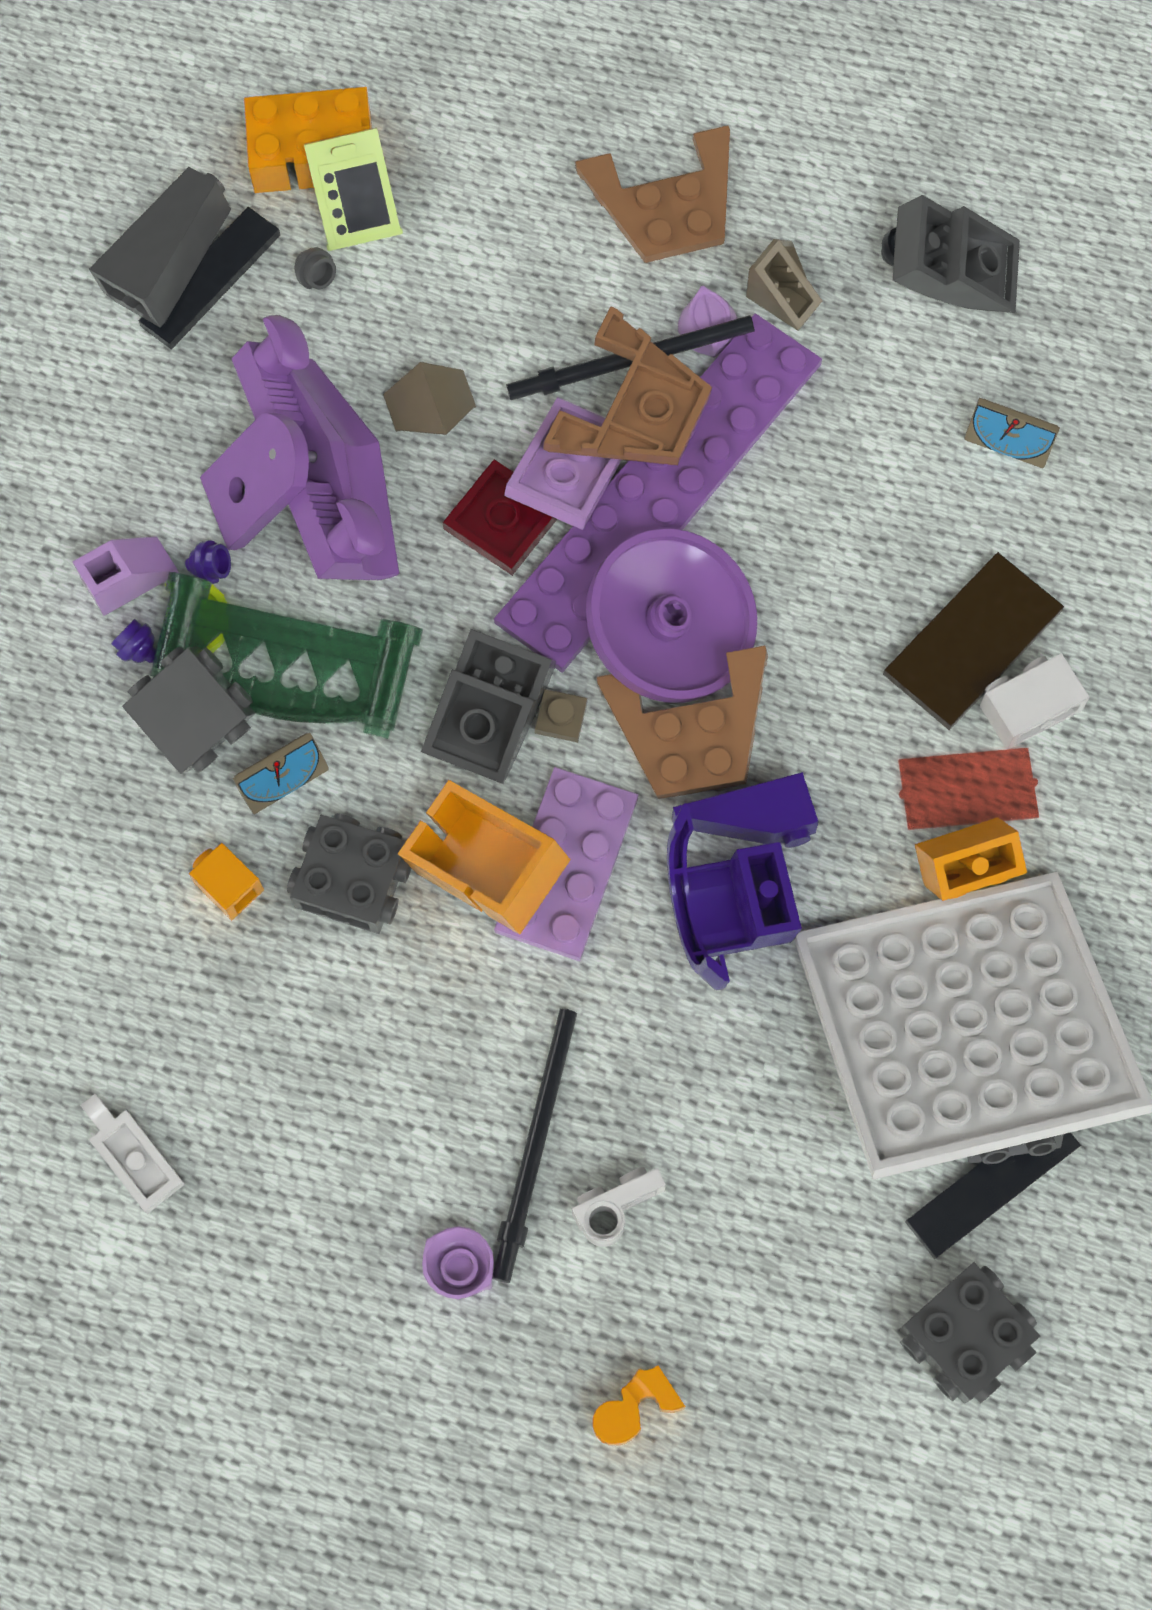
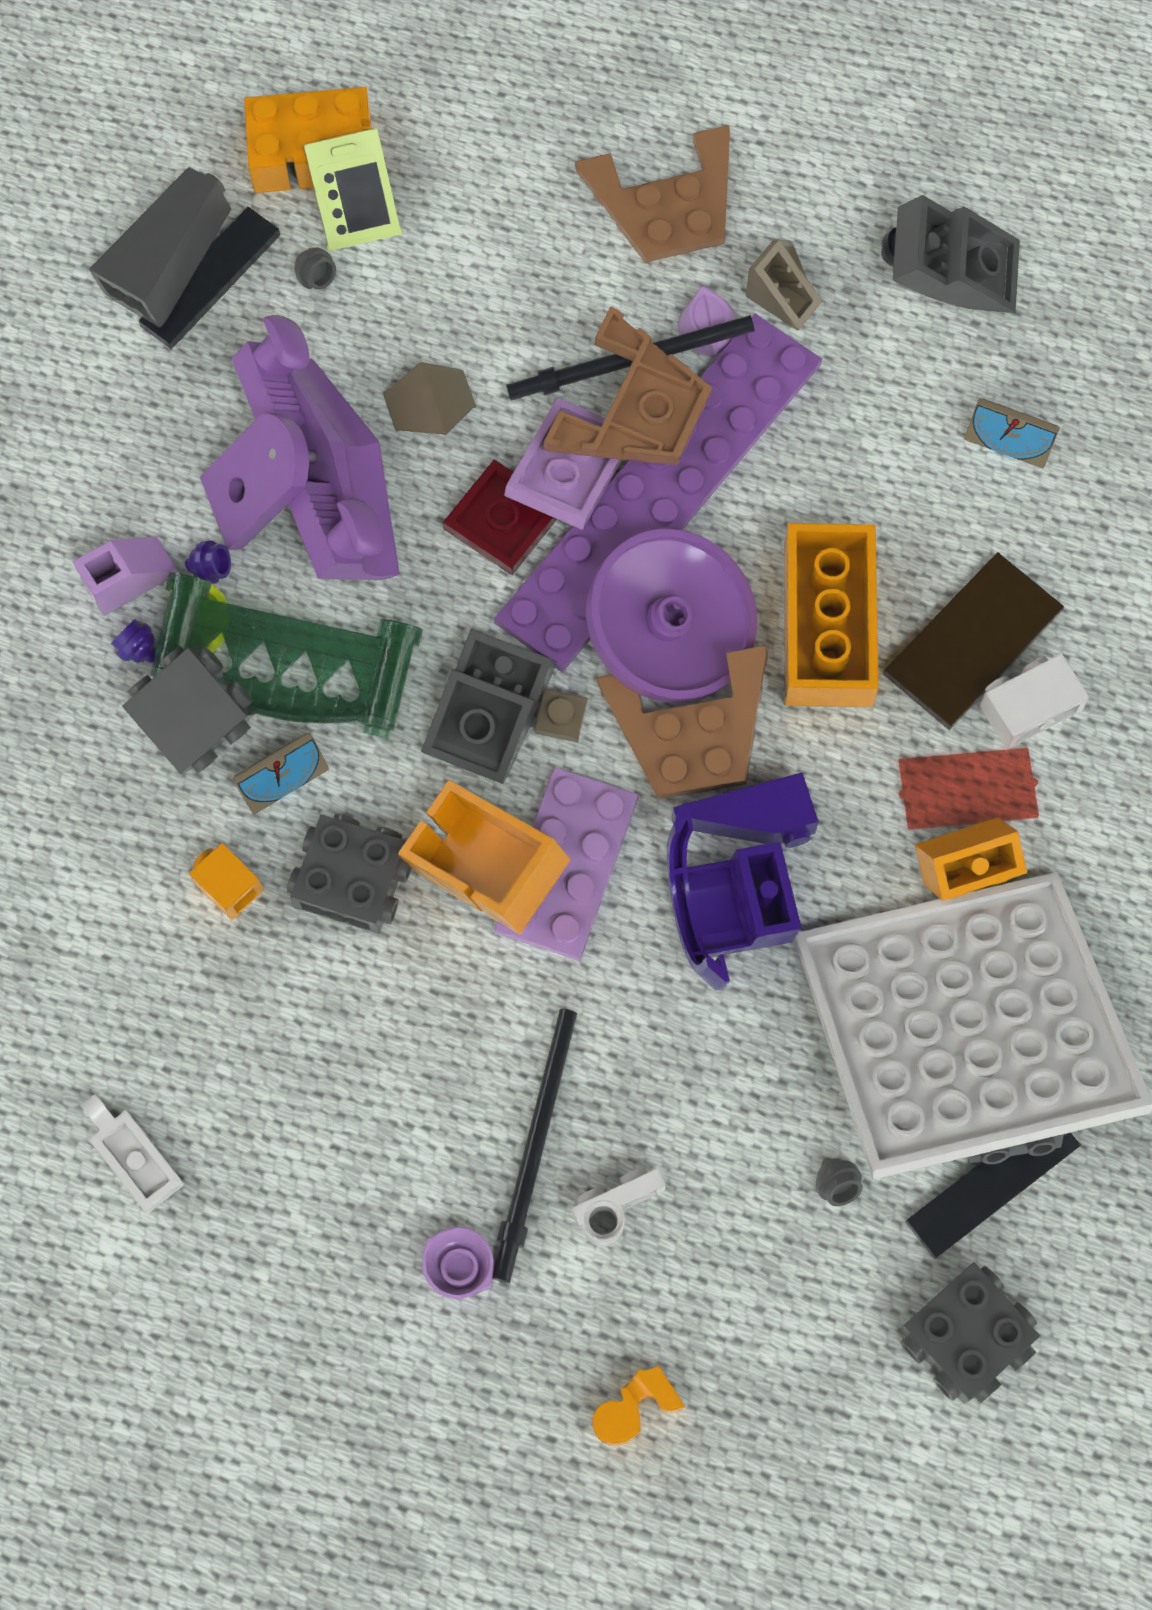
none -> light orange brick [784,523,878,708]
none -> dark grey plate [815,1157,863,1206]

